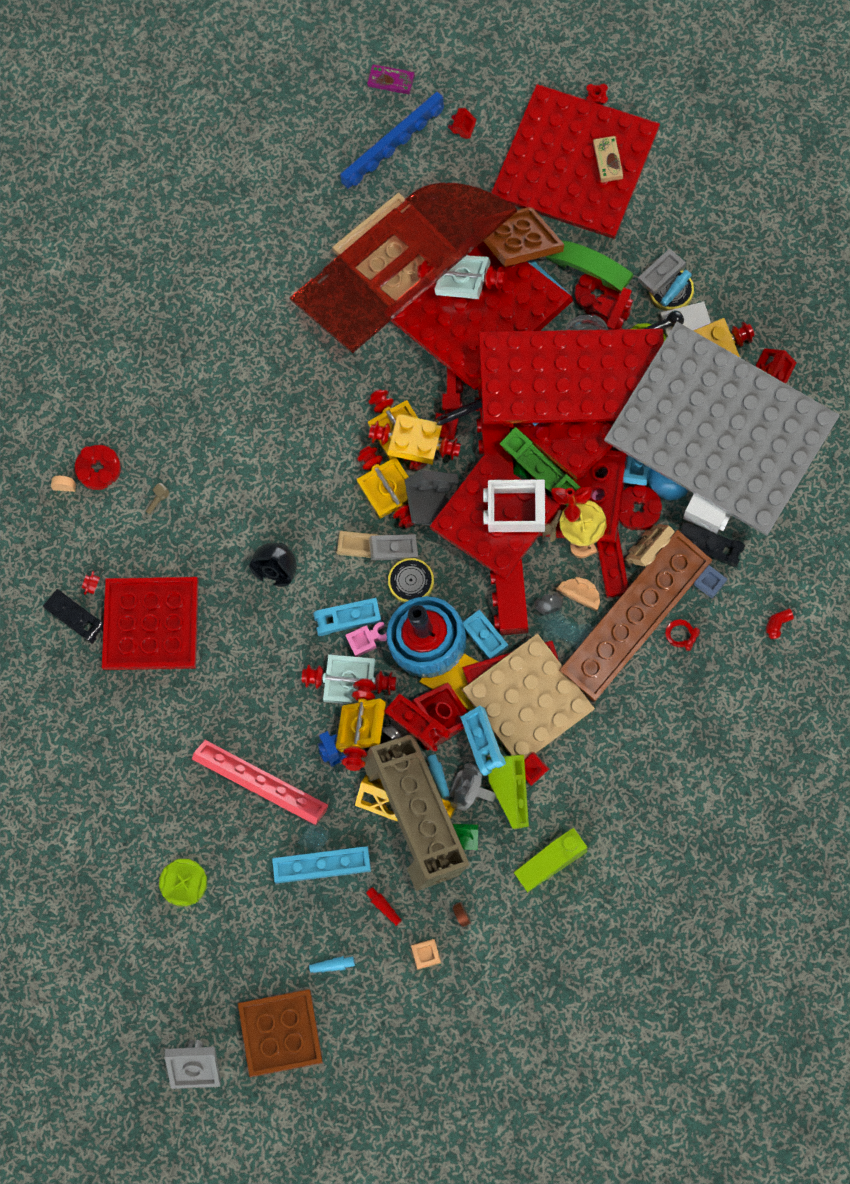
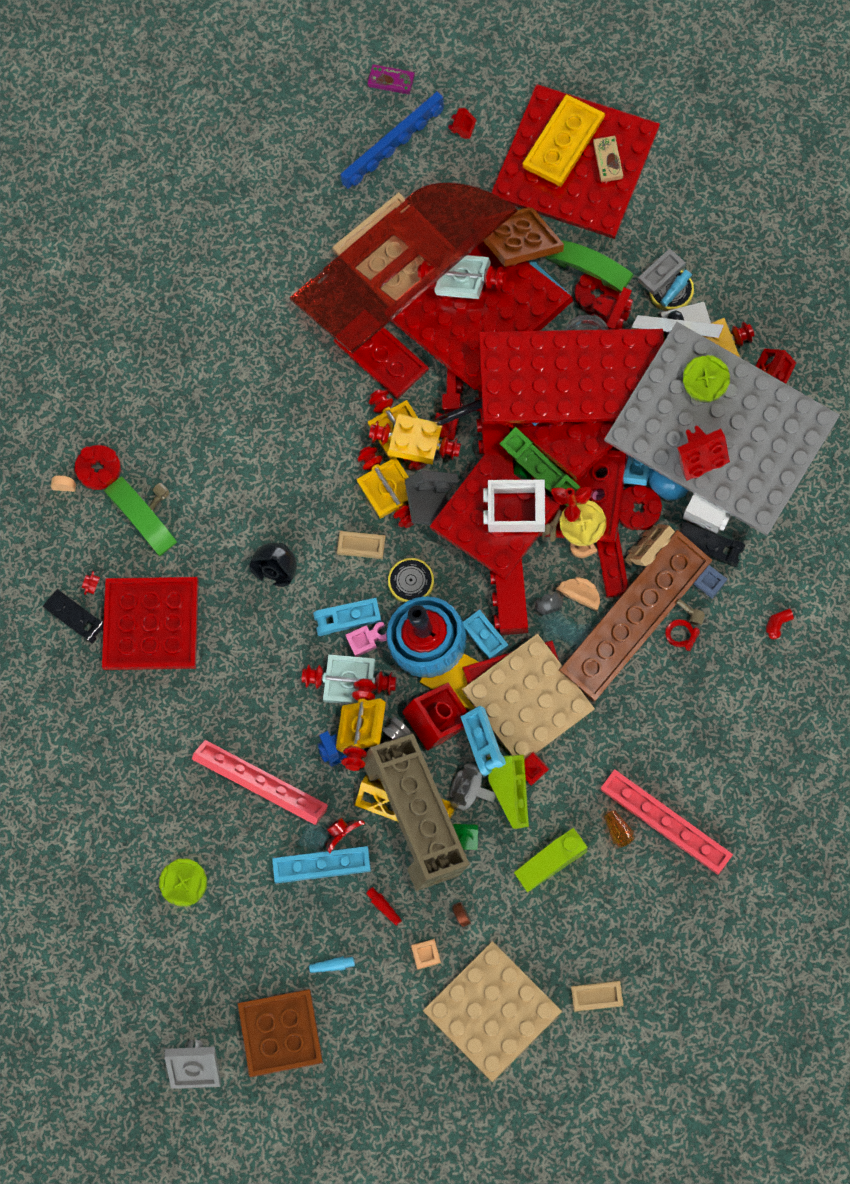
light grey plate [369,534,418,560] -> none
red plate [384,693,449,752] -> none
medium azure animal [427,754,450,799] -> none
red plate [586,84,608,104] -> none
none -> bright green slope [104,476,177,557]
none -> red animal [326,817,366,854]
none -> red tile [334,310,429,400]
none -> tan plate [423,941,562,1083]
none -> yellow plate [523,94,605,187]
none -> tan tile [571,981,623,1012]
none -> coral plate [600,769,733,875]
none -> clear orange cone [604,810,635,848]
none -> white sticker [632,315,724,338]
none -> dark tan hand [676,598,705,626]
none -> red plate [677,426,730,481]
none -> lime tile [683,355,730,402]

